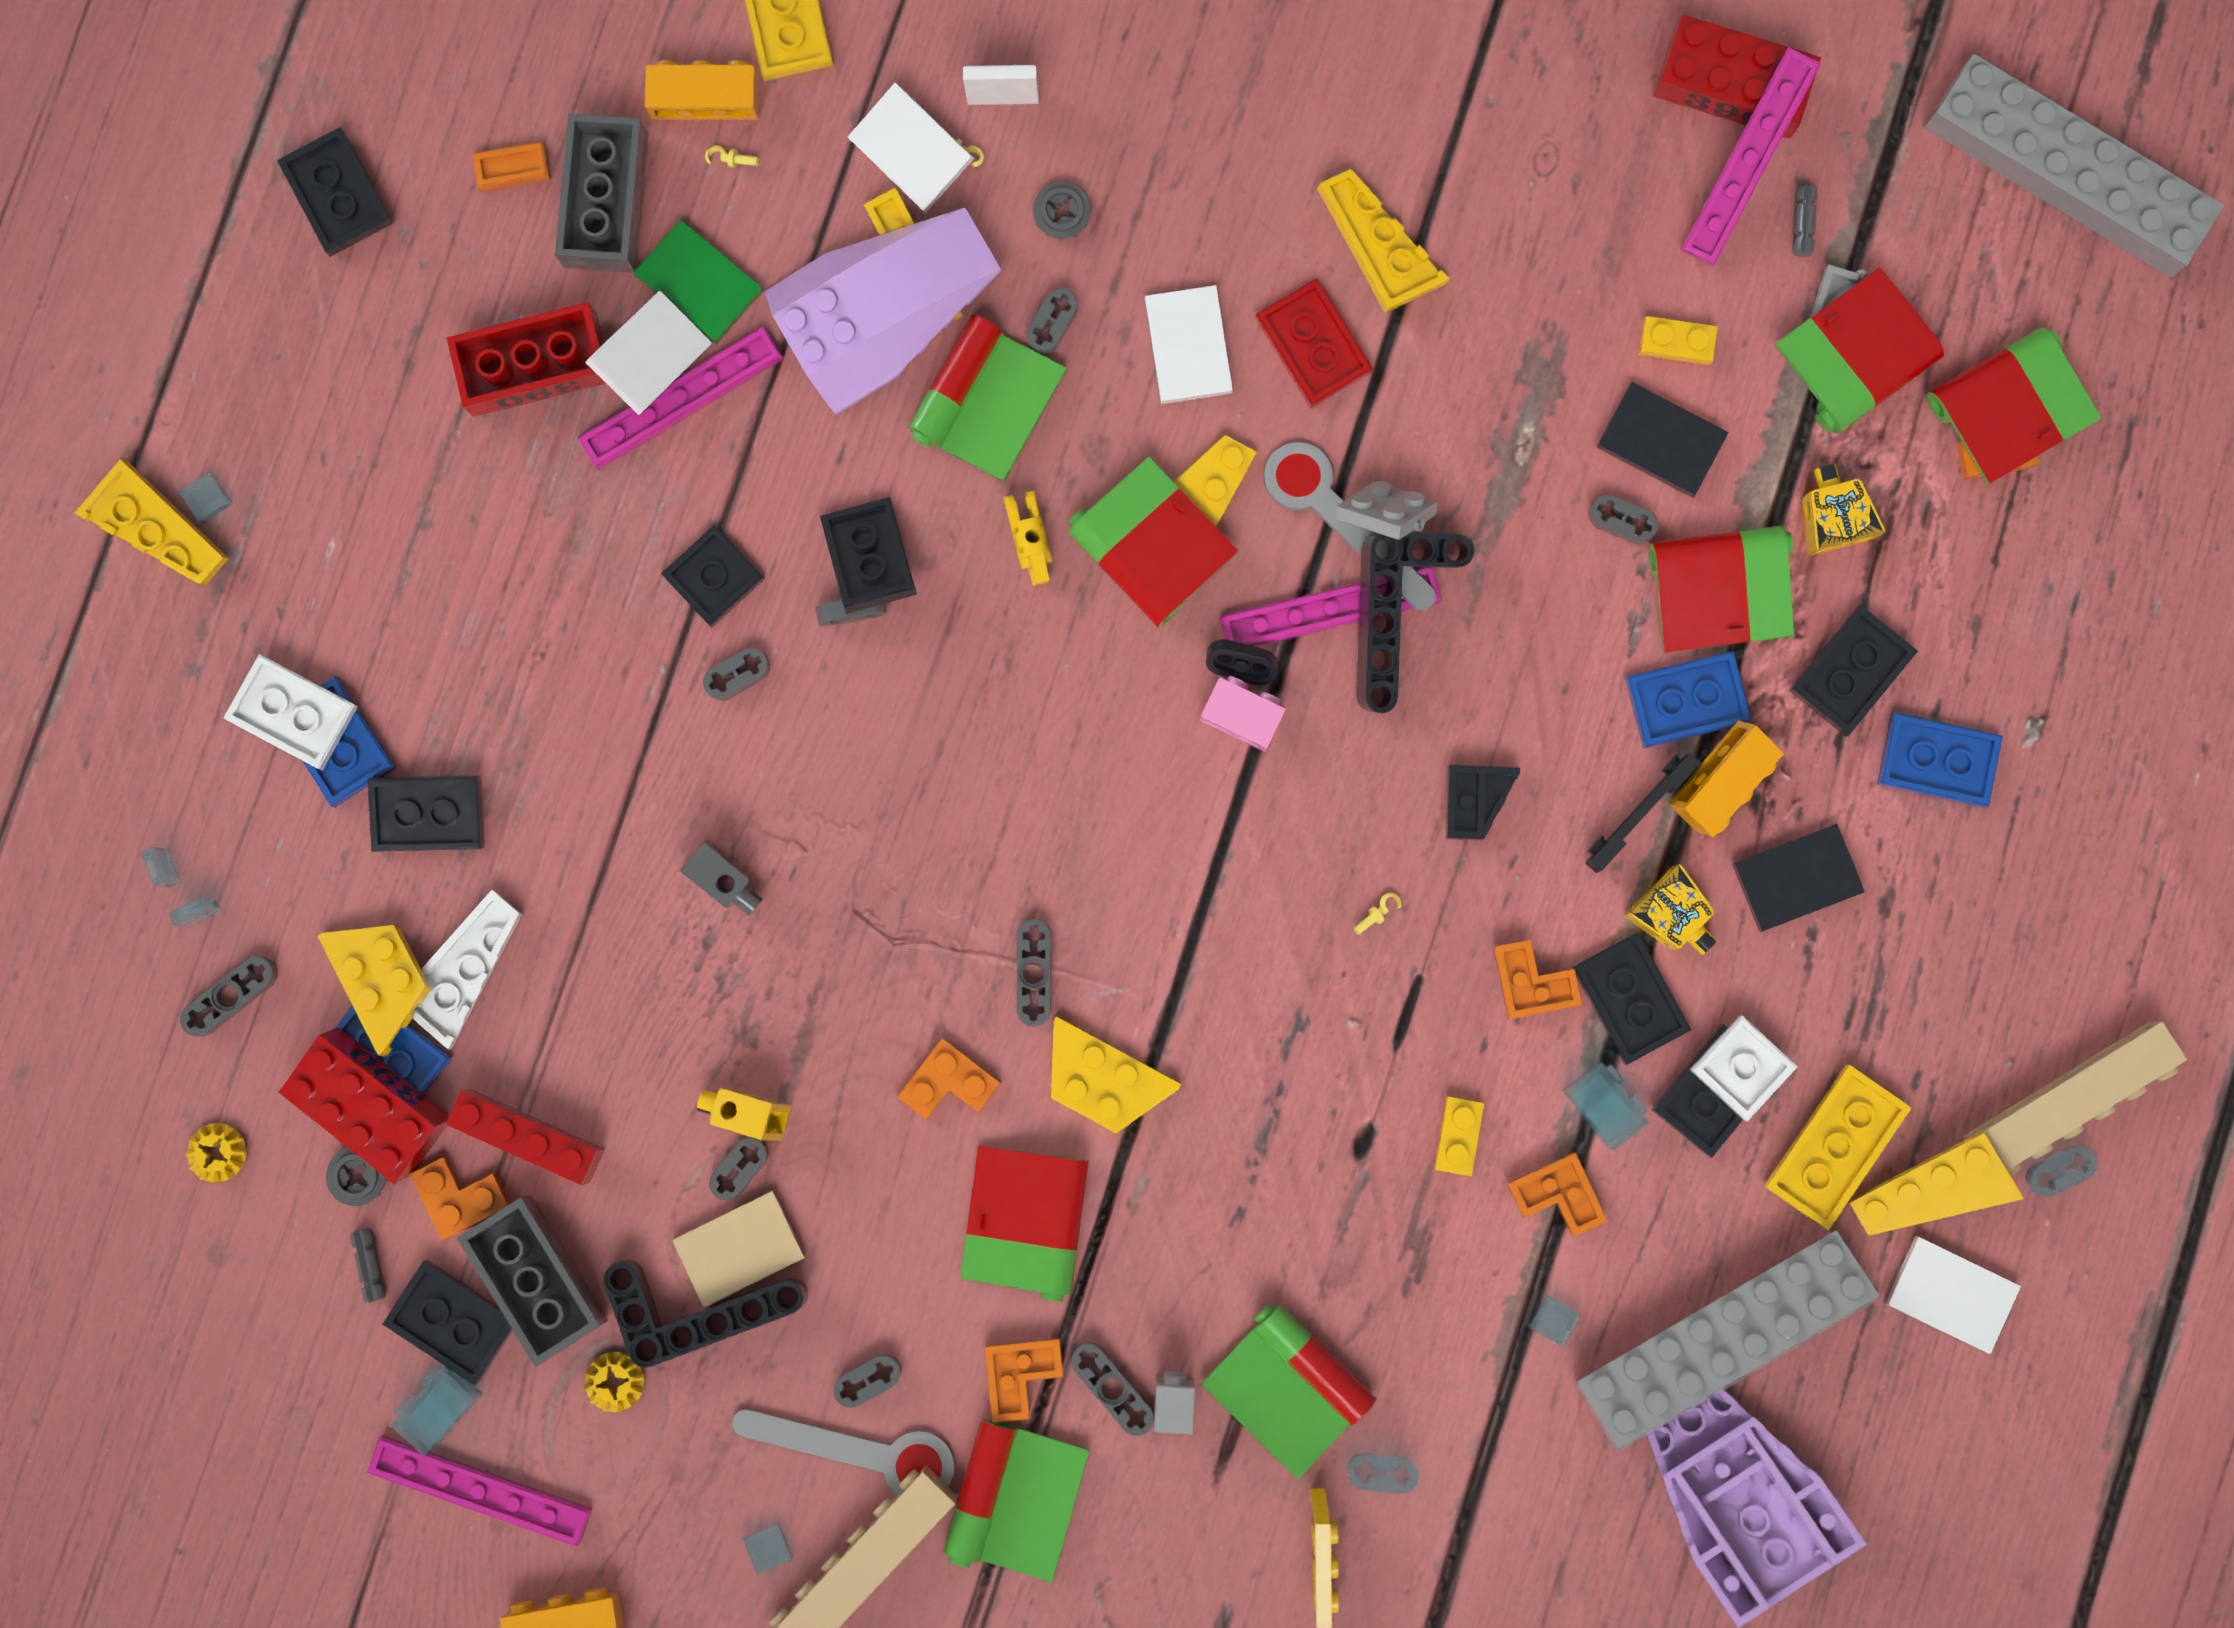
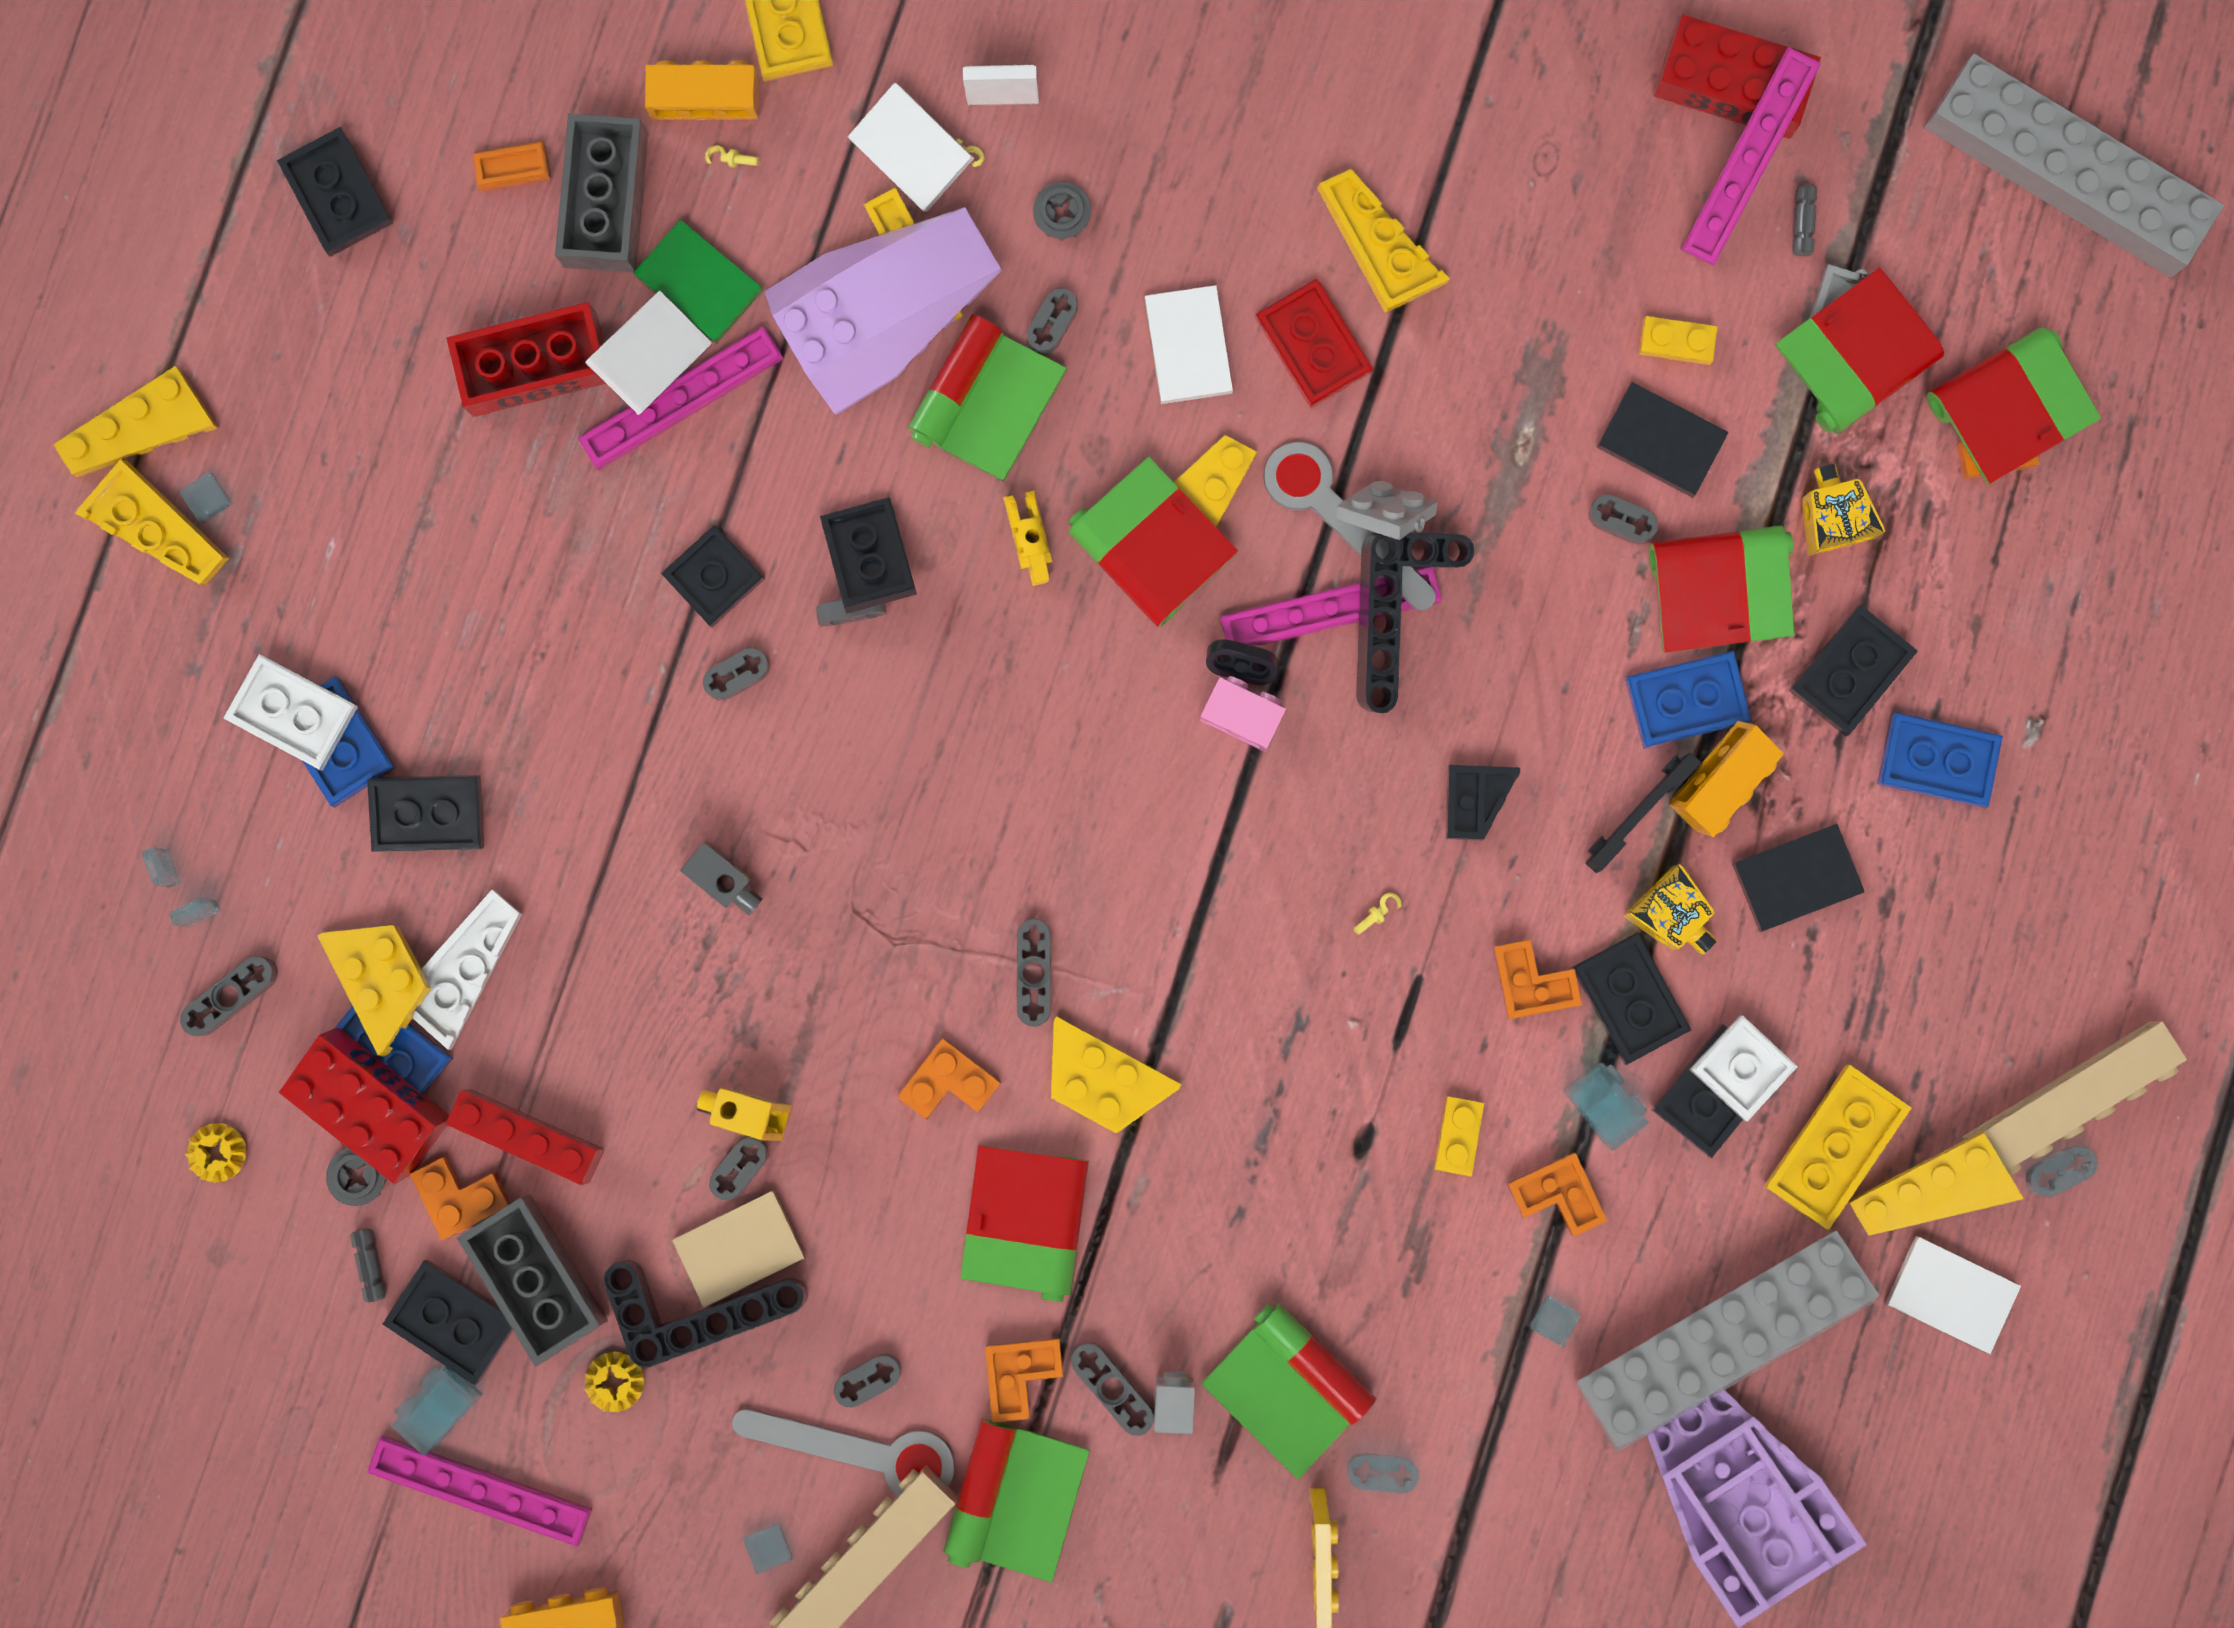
none -> yellow wing [53,366,218,477]

